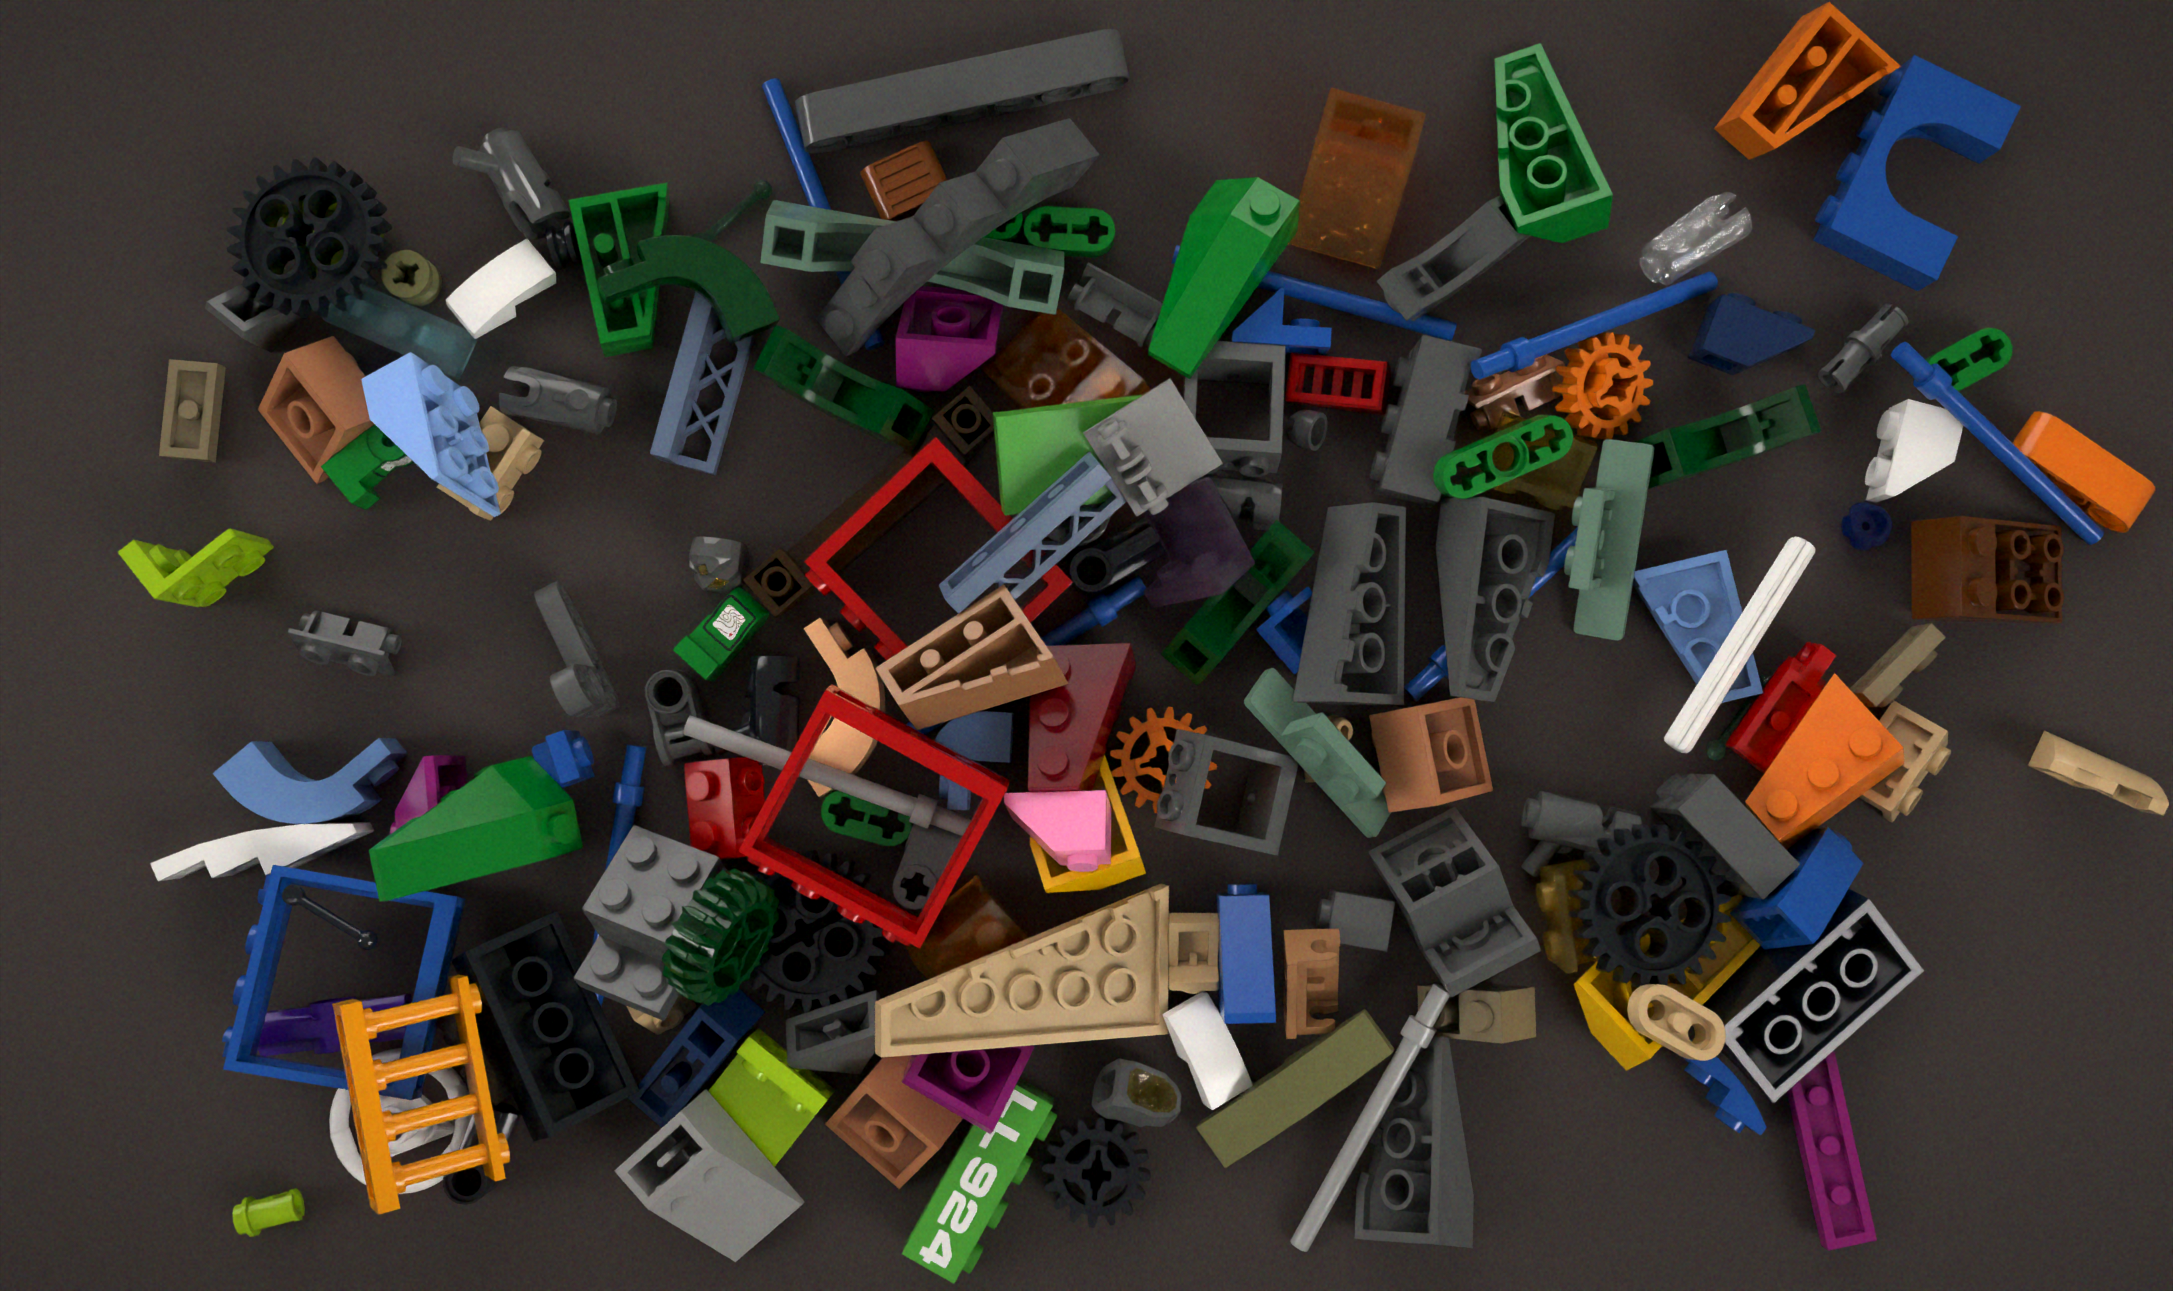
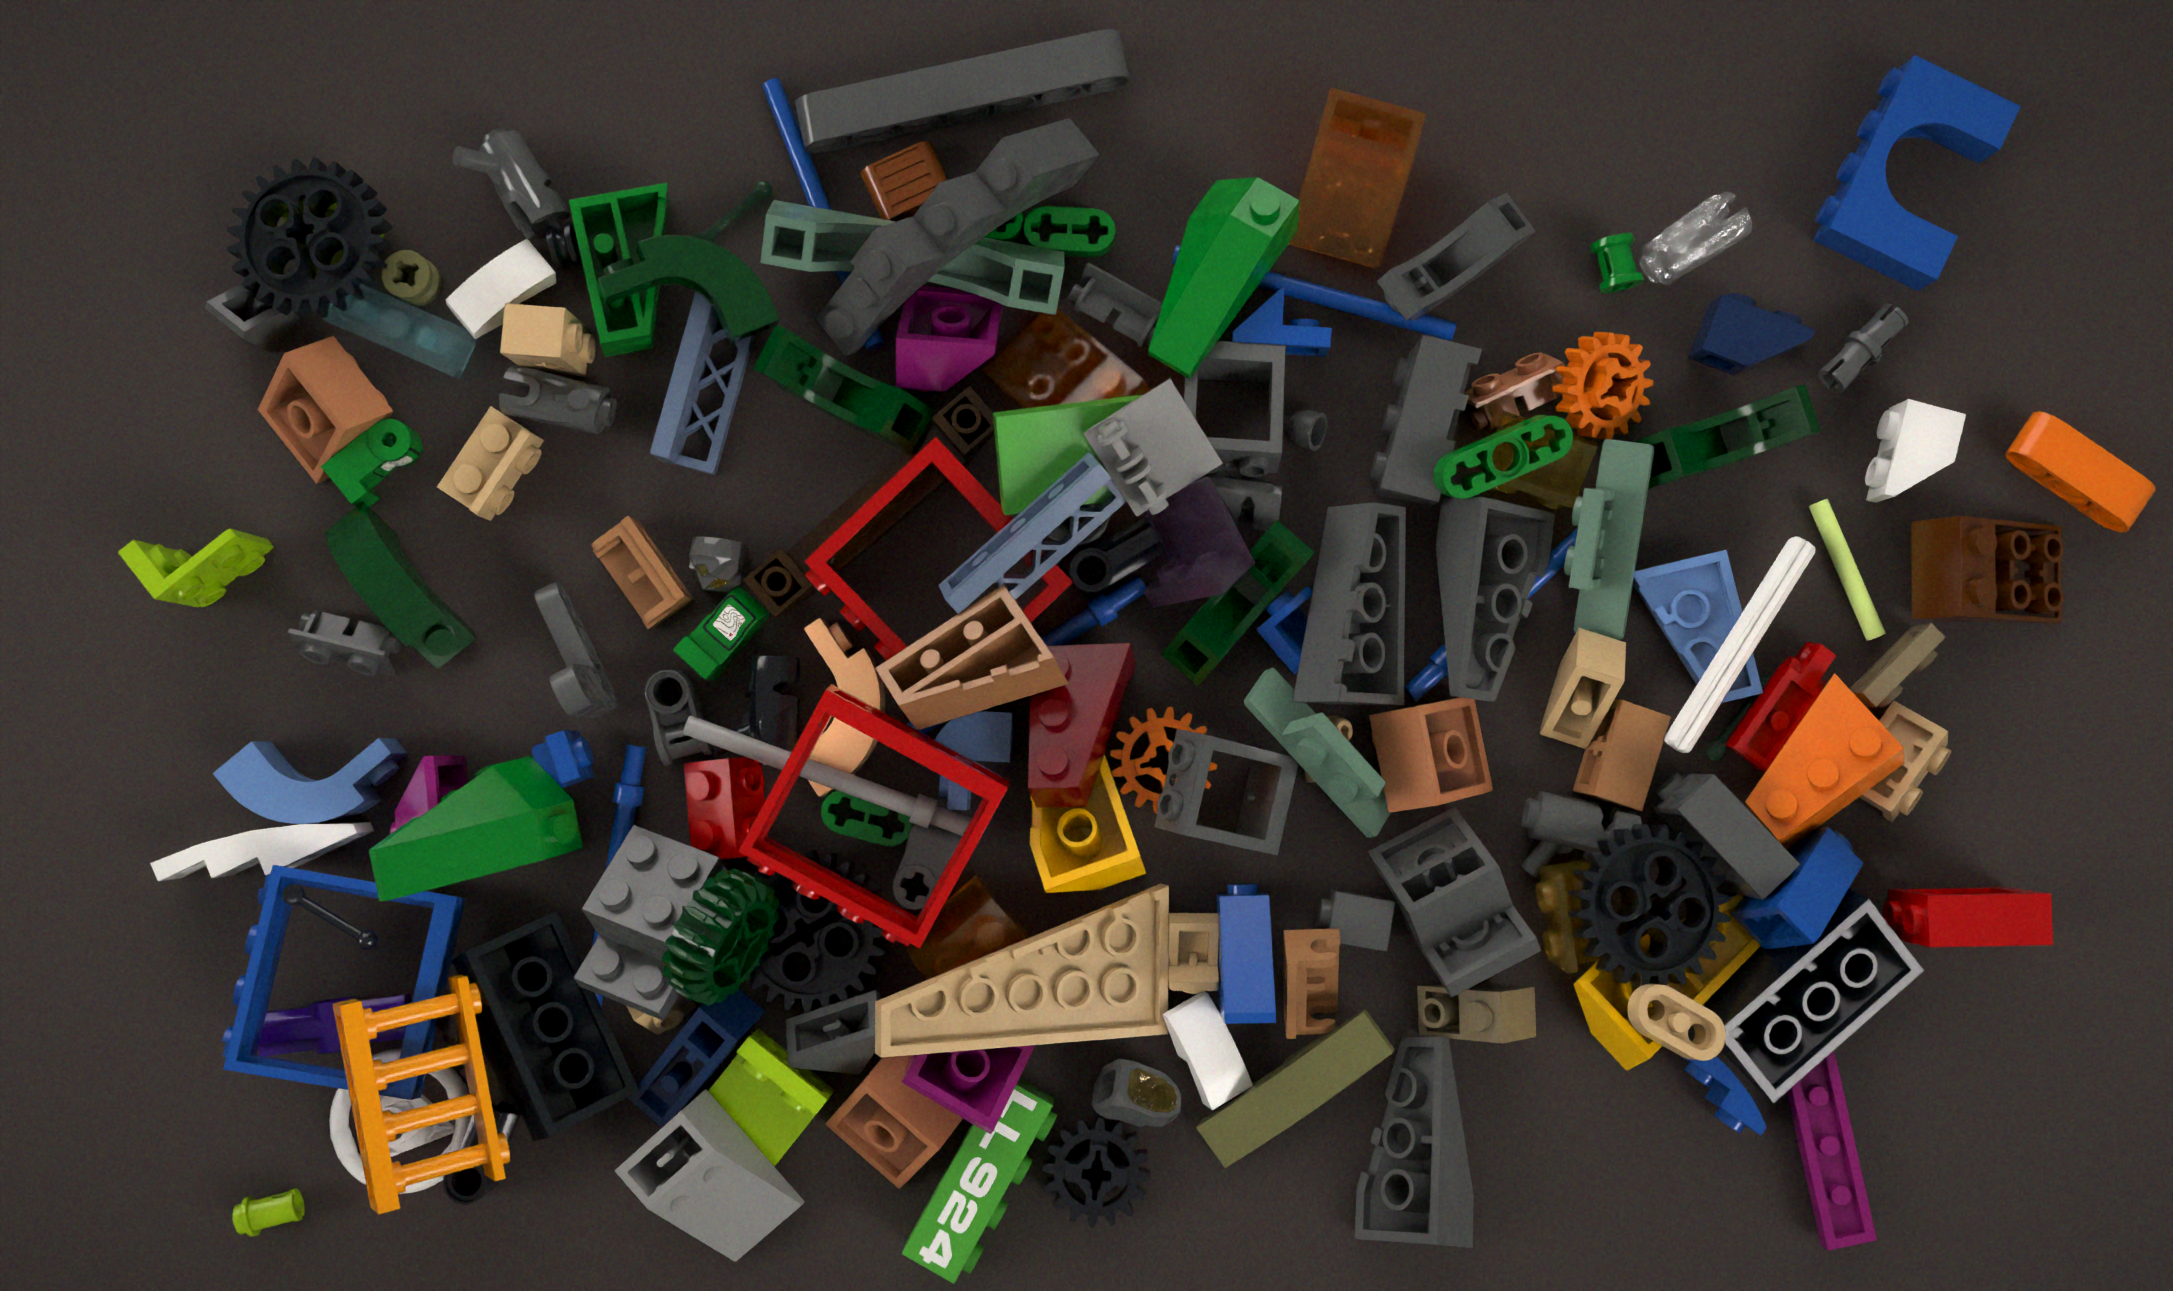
dark tan plate [159,359,226,463] -> none
light blue slope [361,352,501,517] -> none
bright pink slope [1004,790,1111,872] -> none
red slope [1285,353,1391,415] -> none
light grey bar [1290,983,1450,1252] -> none
blue bar [1470,271,1718,380] -> none
green wedge [1494,43,1613,243] -> none
orange wedge [1714,2,1901,160] -> none
clear blue plate [1841,502,1892,550] -> none
blue bar [1891,342,2104,545] -> none
green beam [1925,327,2013,391] -> none
tan slope [2028,730,2169,816] -> none
none -> dark green arch [325,501,476,670]
none -> tan brick [500,303,595,377]
none -> medium nougat hinge [591,515,695,630]
none -> tan slope [1540,628,1626,749]
none -> medium nougat hinge [1572,699,1671,811]
none -> green bush [1589,233,1644,294]
none -> yellowish green bar [1809,498,1886,641]
none -> red window [1883,887,2053,947]

